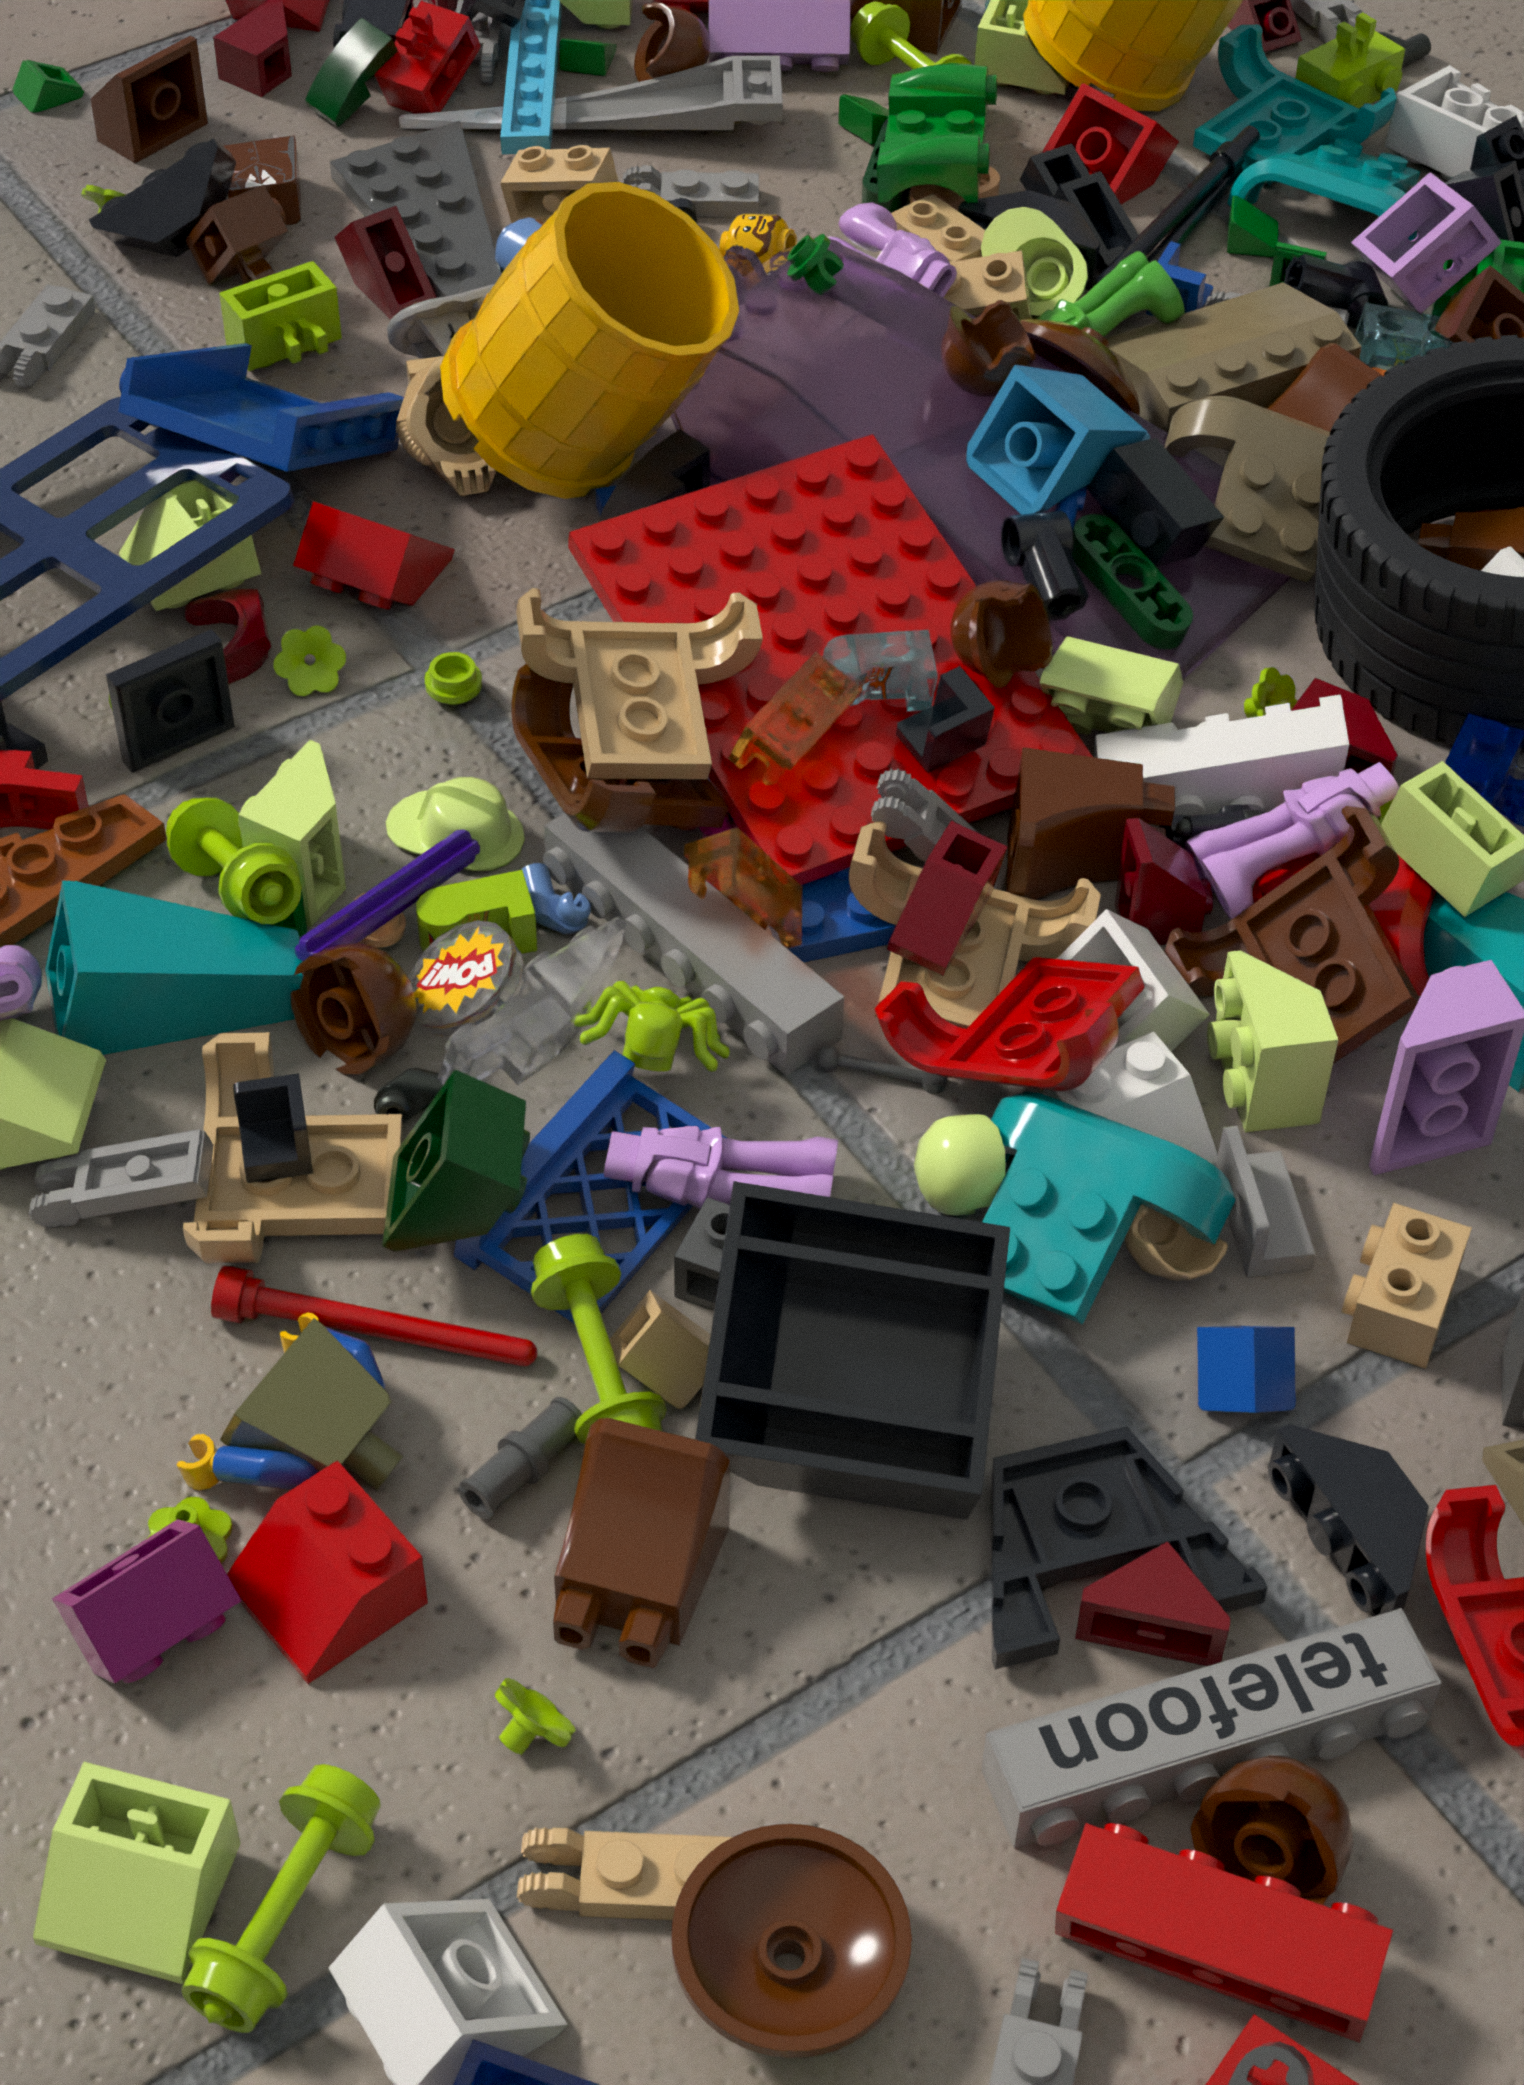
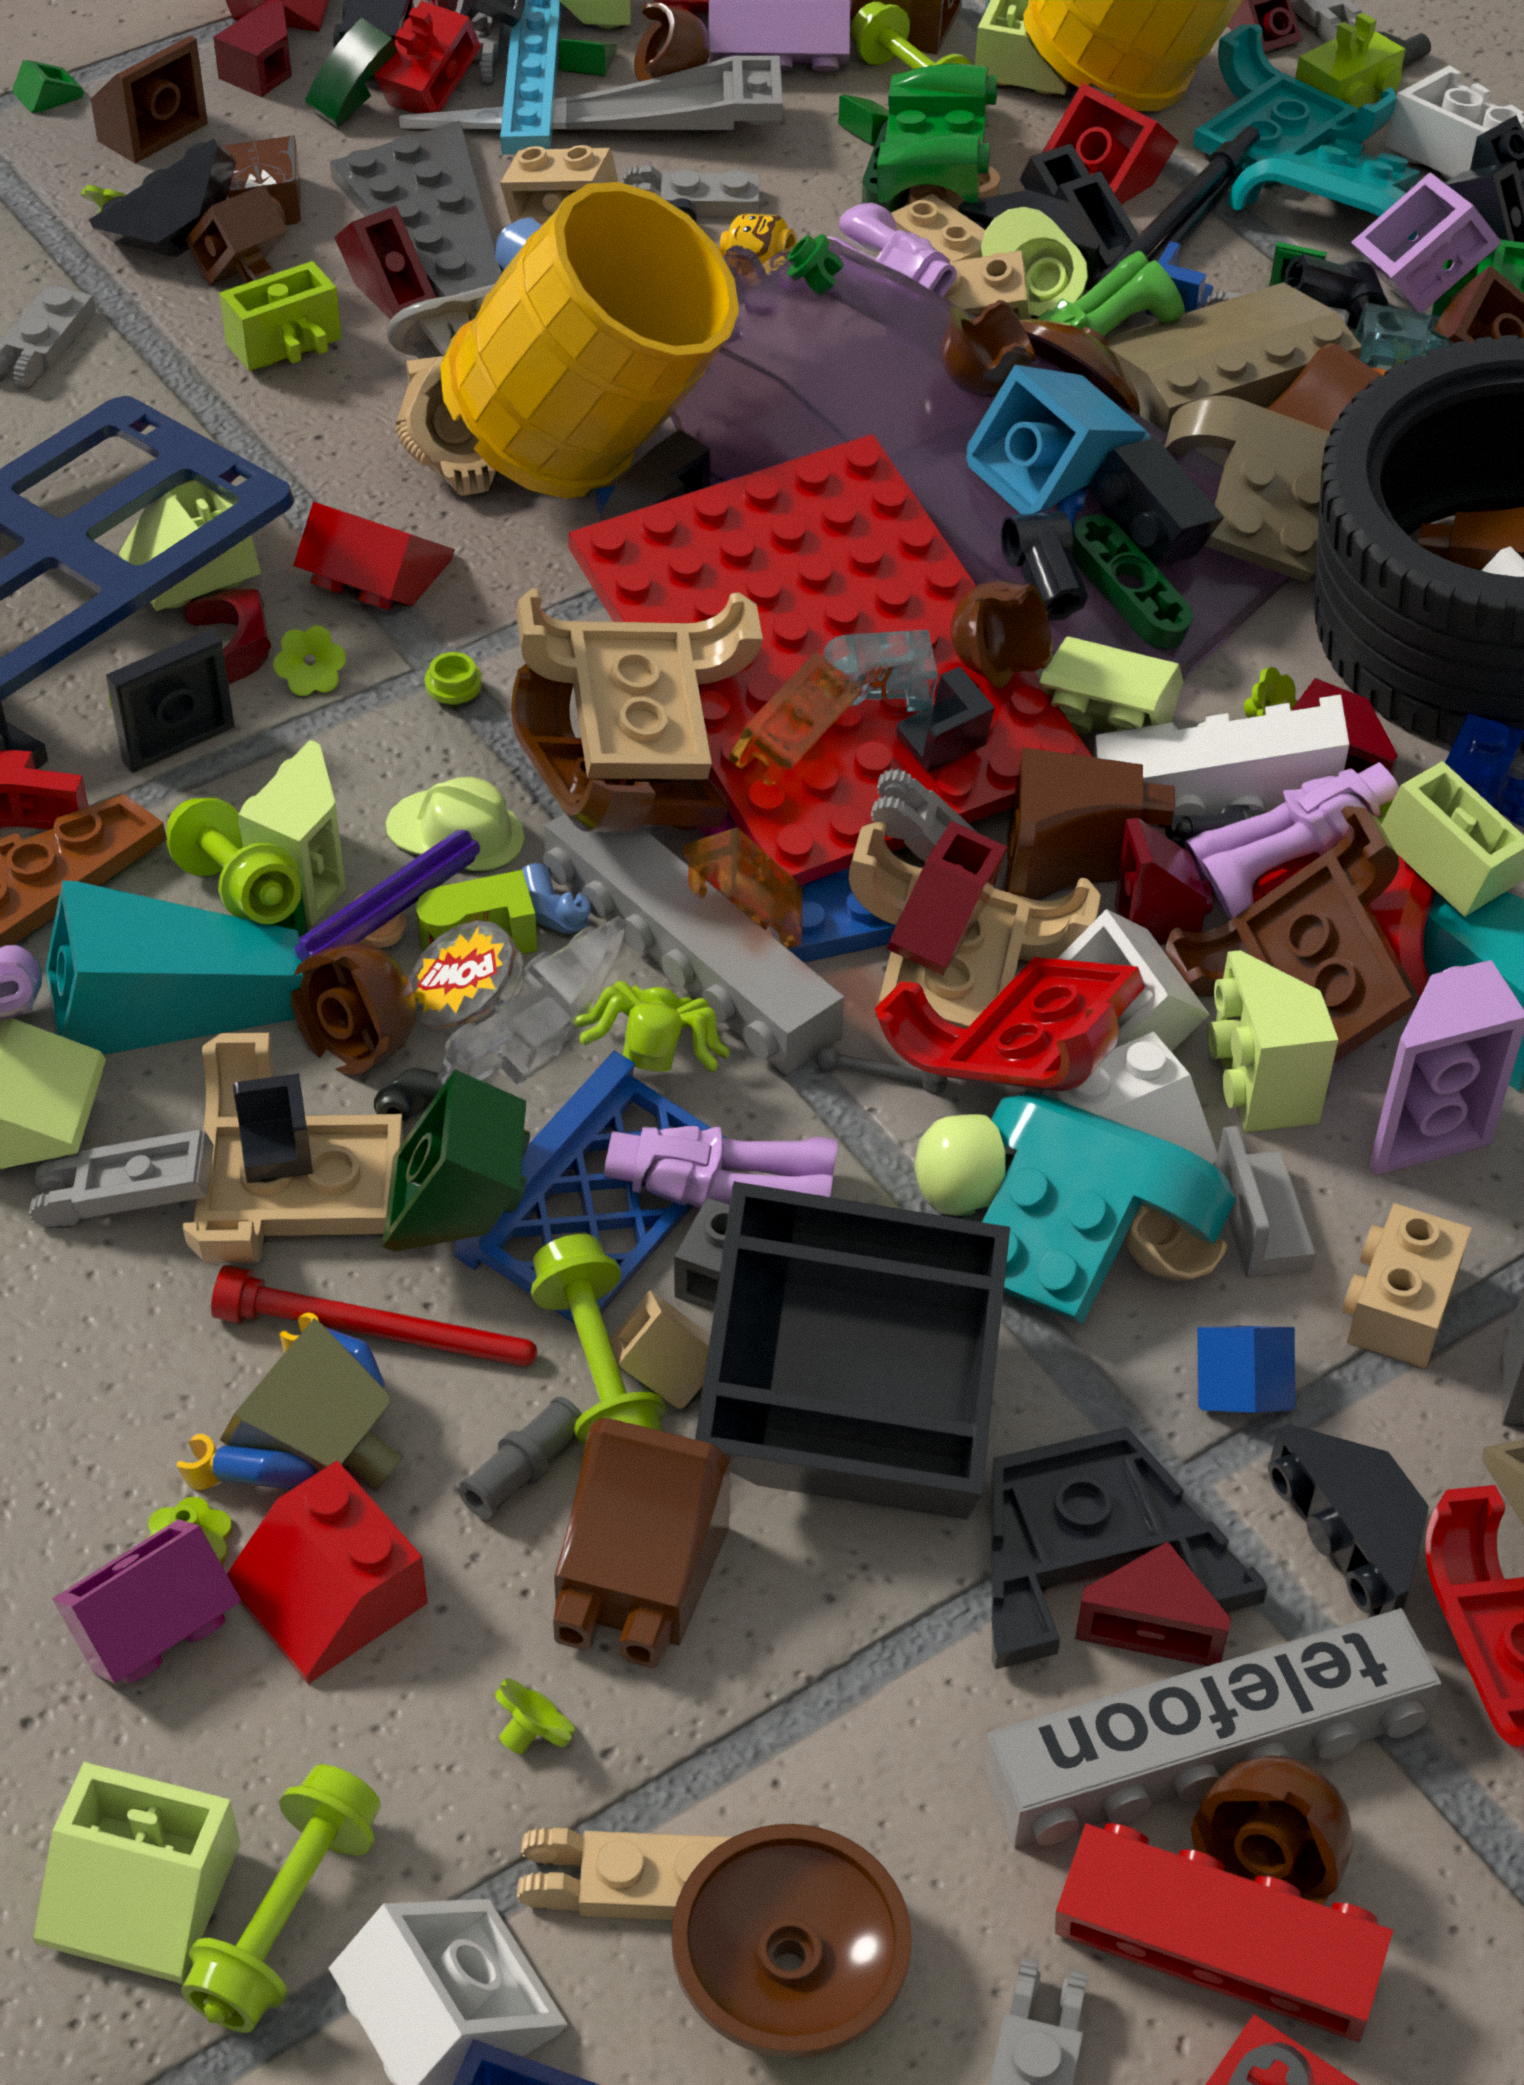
blue panel [118,343,404,472] -> none
green slope [1227,195,1279,257] -> none

